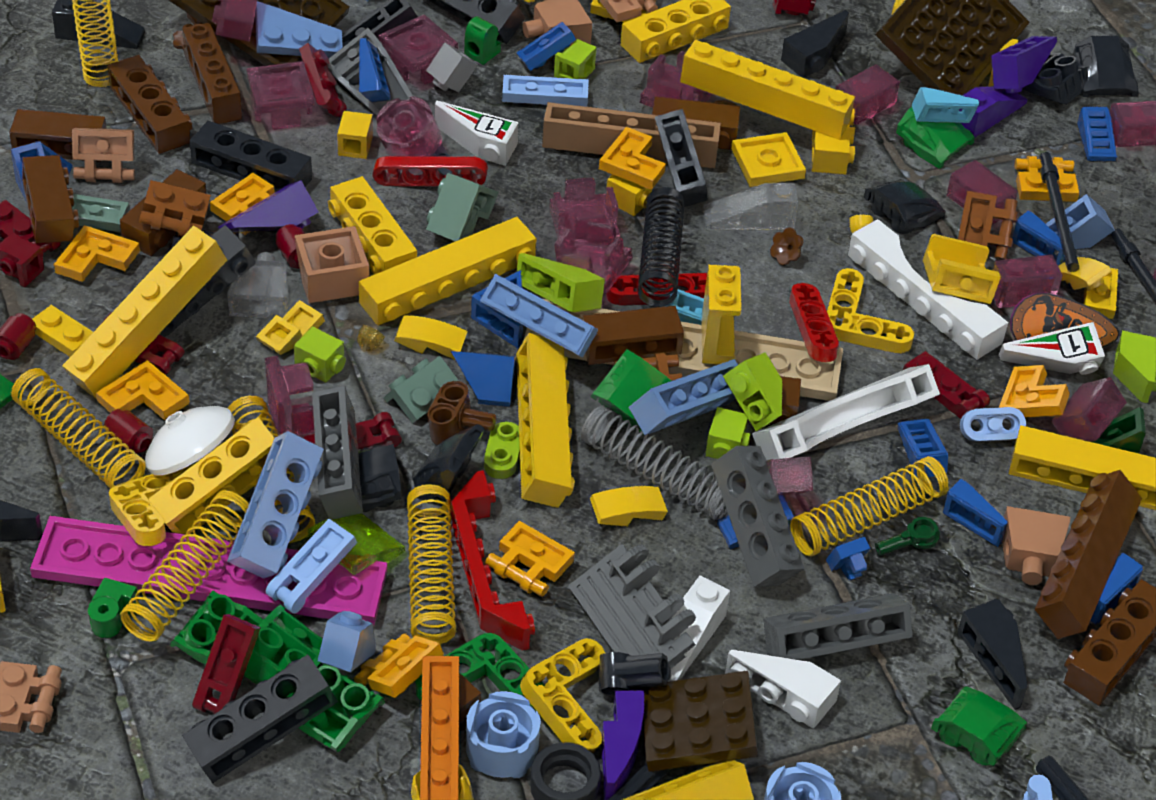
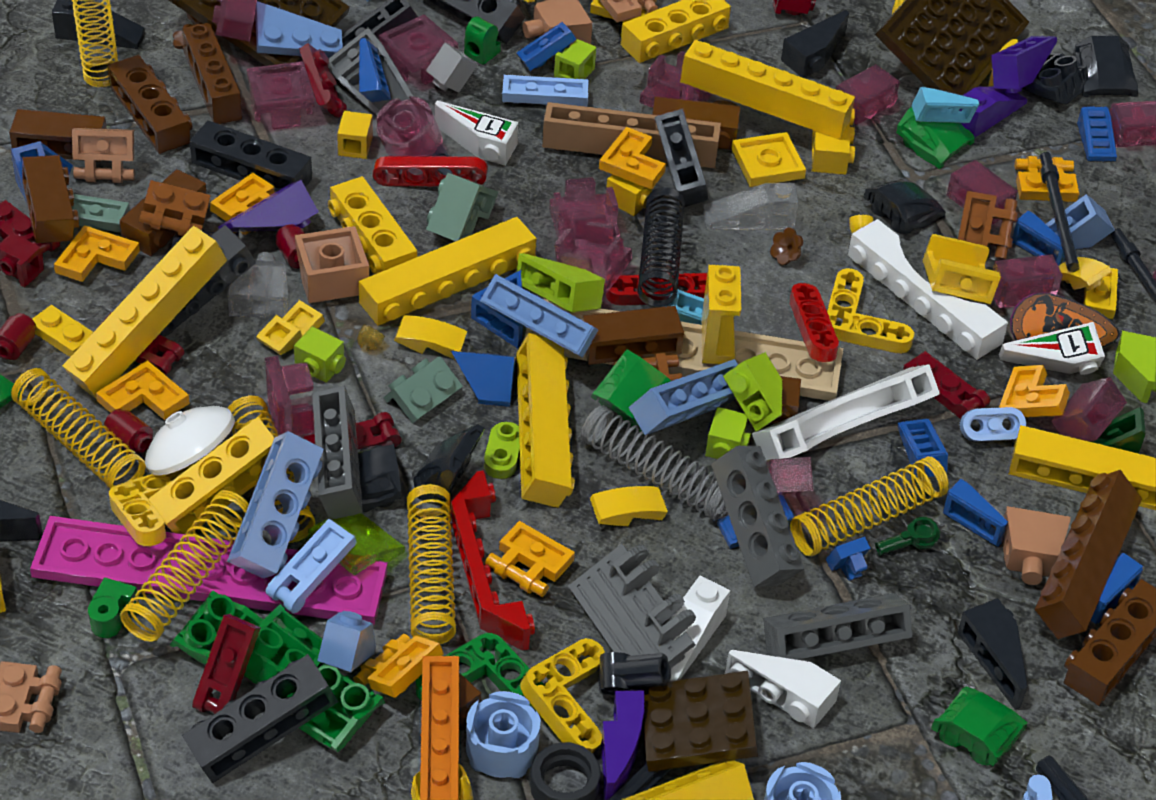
reddish brown beam [427,381,497,445] -> none

